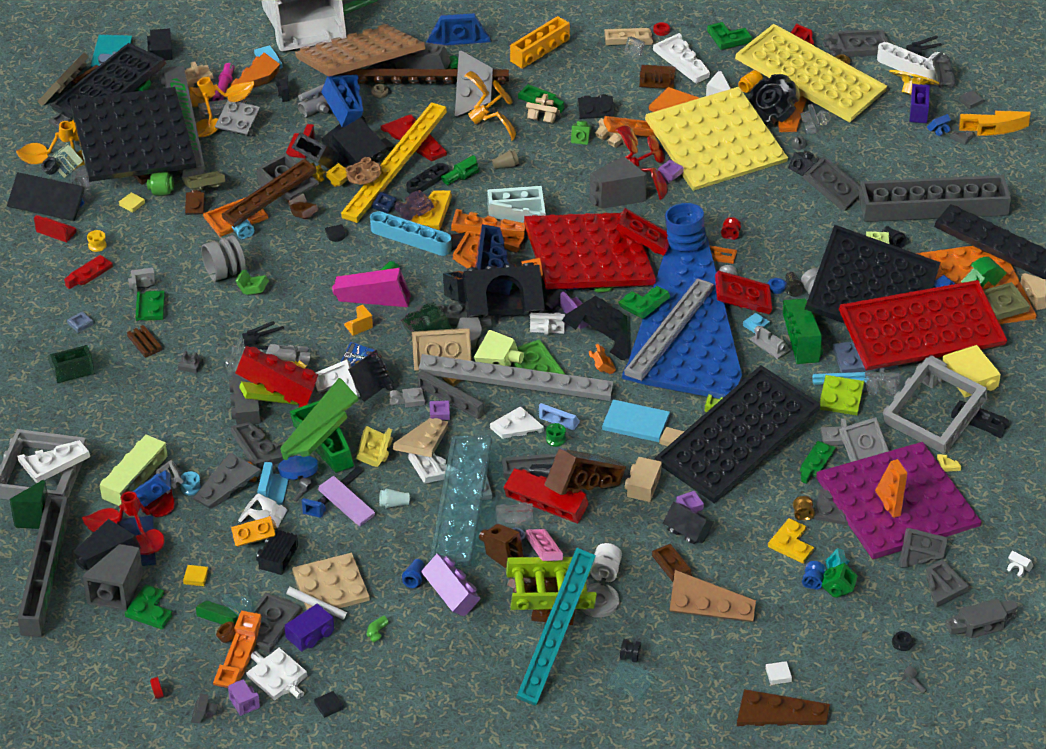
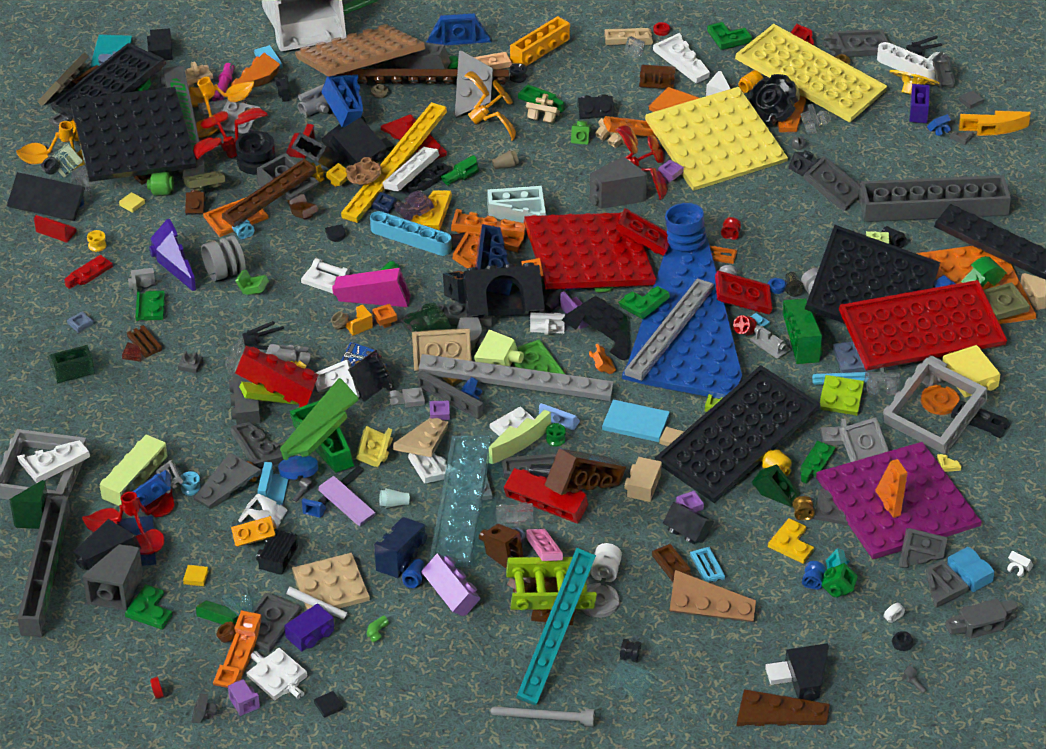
none -> clear red tile [122,342,142,362]
none -> dark purple wedge [149,219,196,291]
none -> red plant [193,108,268,159]
none -> black wheel [236,131,276,175]
none -> white plate [301,258,350,293]
none -> dark tan plate [331,311,349,329]
none -> orange tile [372,304,397,328]
none -> dark blue wedge [374,517,427,578]
none -> white plate [383,147,439,191]
none -> blue tile [461,377,482,400]
none -> light nougat hinge [474,52,512,69]
none -> yellowish green slope [489,410,551,464]
none -> light grey piece [490,707,595,727]
none -> black wheel [509,63,526,83]
none -> medium azure tile [690,547,725,583]
none -> red wheel [733,315,757,335]
none -> dark green slope [751,464,800,507]
none -> yellow head [762,450,792,476]
none -> black slope [785,643,829,701]
none -> white tile [884,603,905,623]
none -> orange tile [921,385,960,415]
none -> dark azure brick [947,547,994,592]

